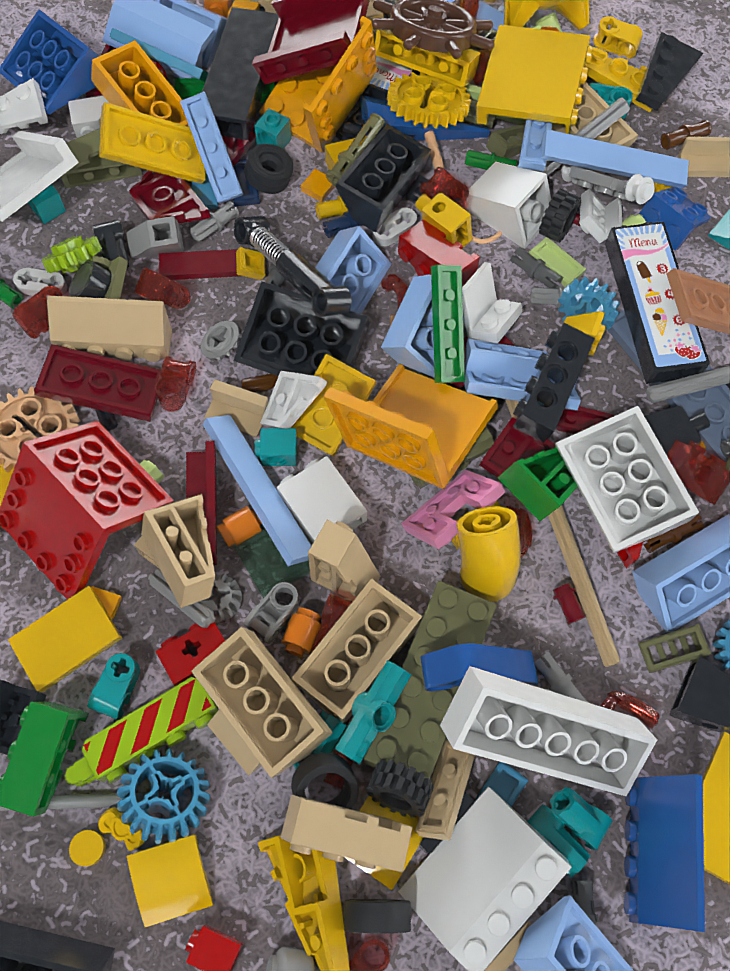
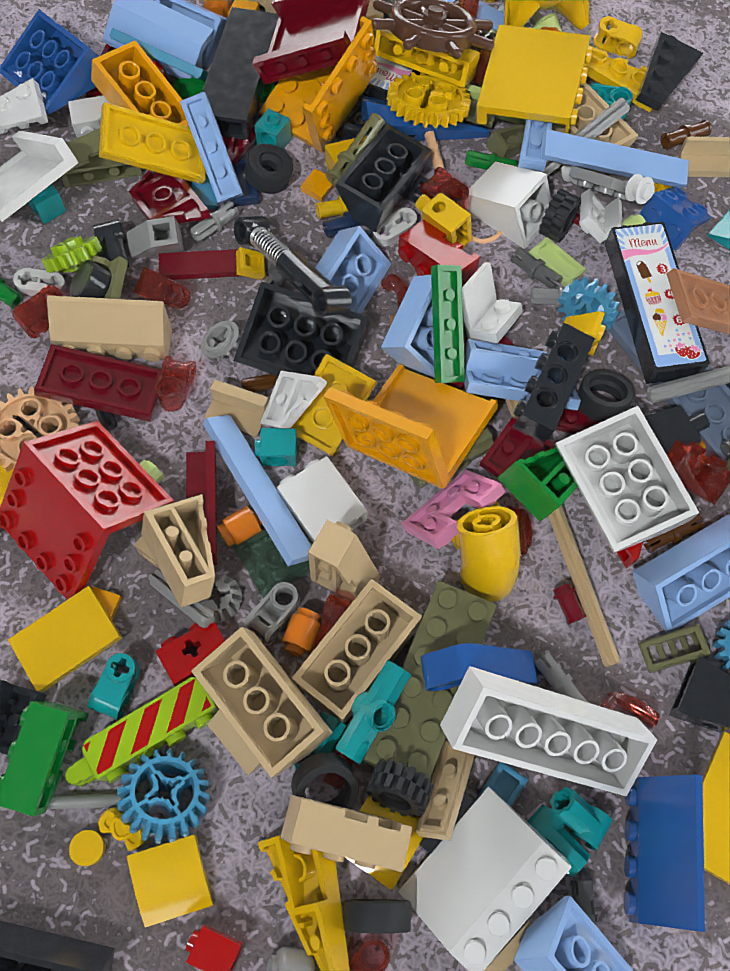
none -> black tyre [577,370,635,422]

